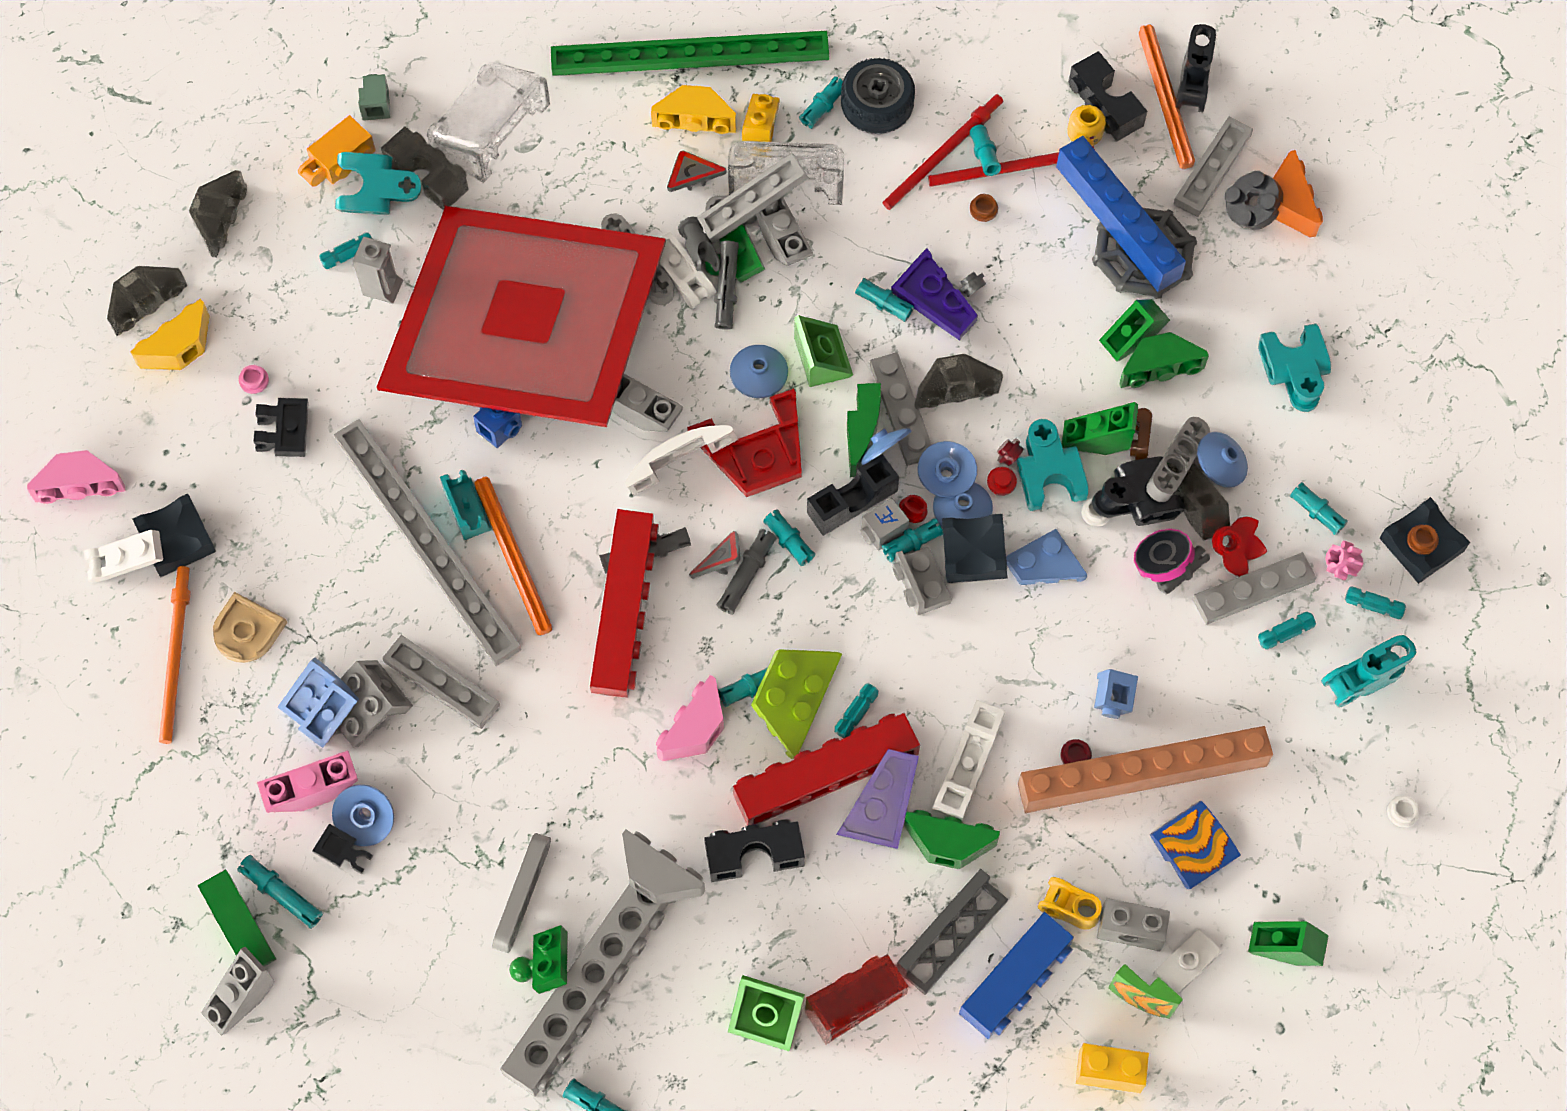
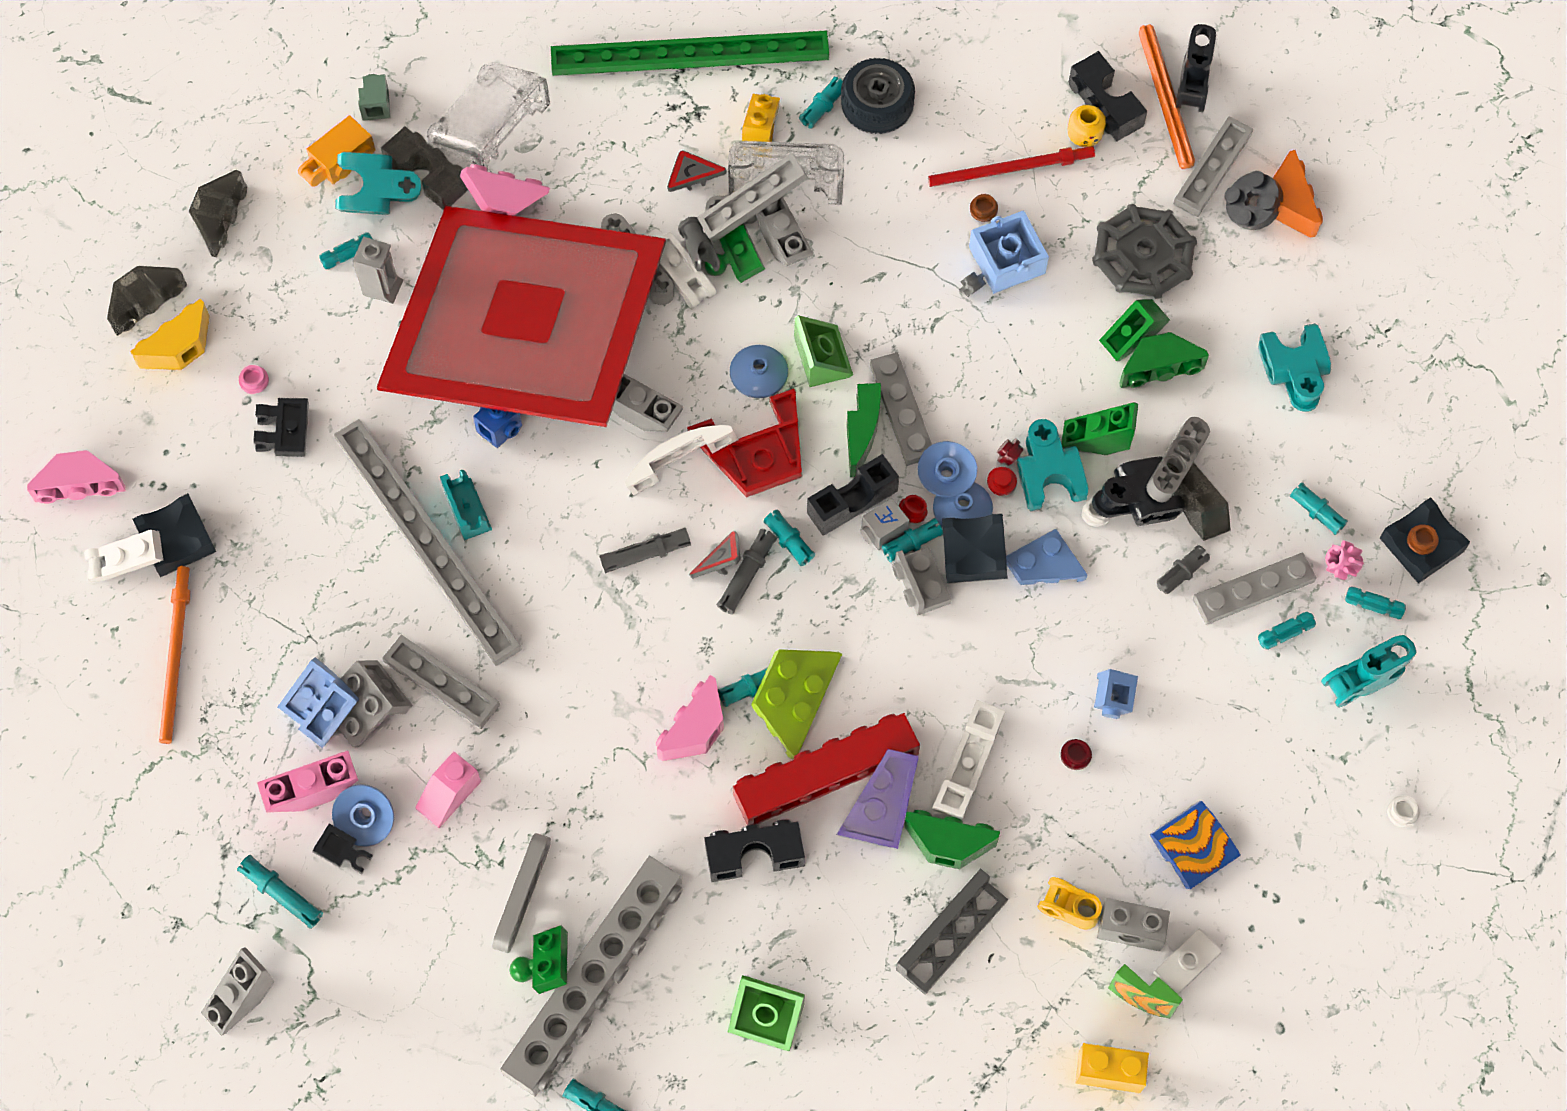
green slope [197,869,277,967] -> none
tan tile [213,592,287,663] -> none
orange axle [474,477,552,636] -> none
red brick [590,509,659,698] -> none
light grey slope [622,829,705,904] -> none
yellow slope [651,85,736,134] -> none
dark grey pin [714,241,739,330] -> none
clear red wedge [805,954,909,1045] -> none
teal axle [834,683,879,738] -> none
teal pin [855,278,914,322] -> none
medium blue dish [861,428,912,465] -> none
red bar [882,94,1004,210] -> none
dark purple wing [891,248,978,341] -> none
clear smoke slope [914,354,1003,409] -> none
blue brick [959,912,1074,1040] -> none
teal pin [970,125,1001,176] -> none
nougat brick [1018,726,1273,813] -> none
blue brick [1056,136,1186,292] -> none
reddish brown plate [1129,408,1152,460] -> none
tile [1134,529,1195,582] -> none
medium blue dish [1197,432,1248,488] -> none
red plate [1212,516,1267,577] -> none
green slope [1248,921,1329,966] -> none
none -> bright pink slope [415,752,481,828]
none -> bright pink slope [460,164,550,216]
none -> light blue brick [969,210,1049,294]

